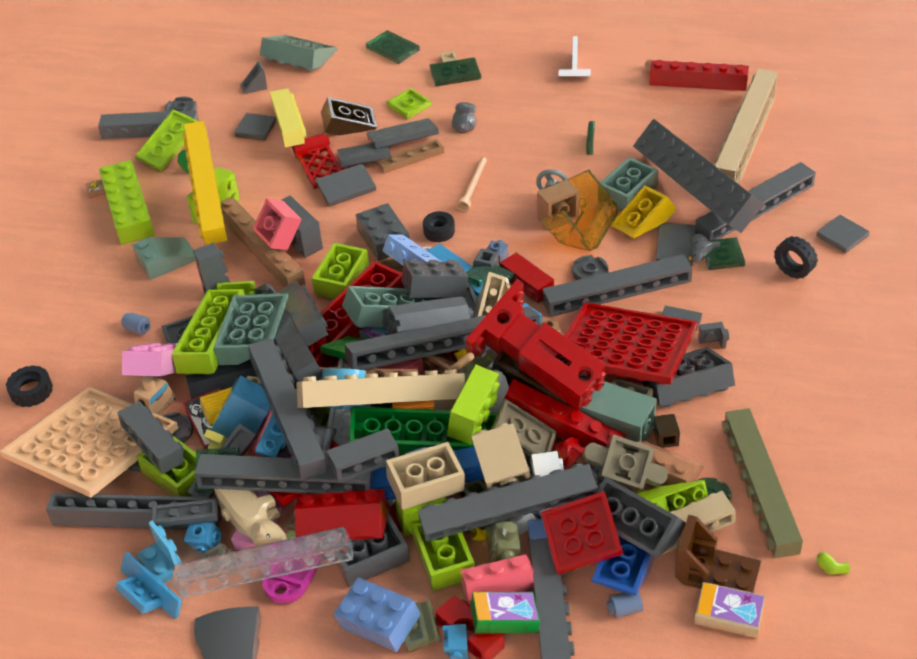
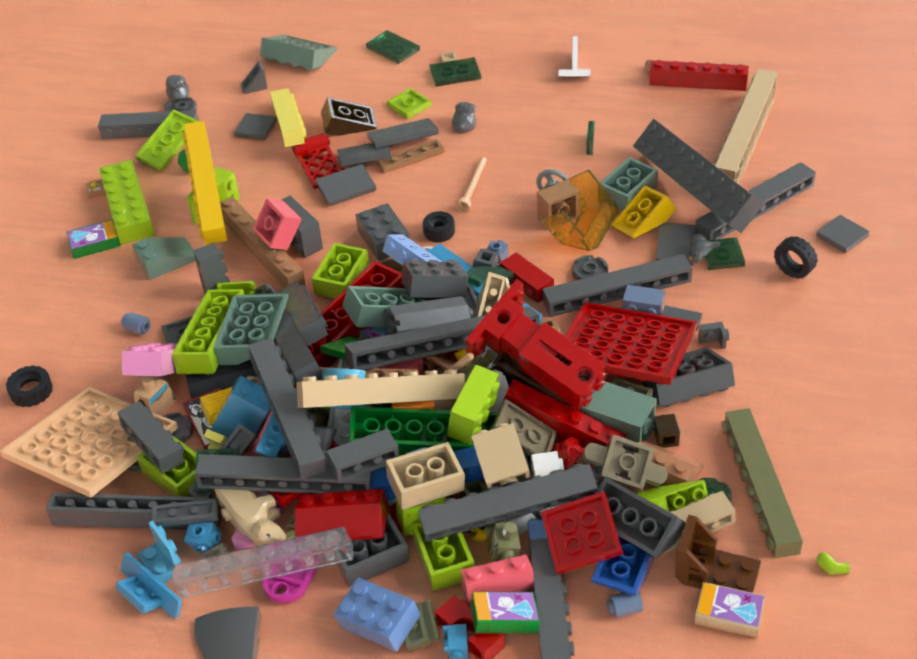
none -> piece [66,219,121,259]
none -> dark grey hair [165,75,189,100]
none -> sand blue brick [623,284,665,315]

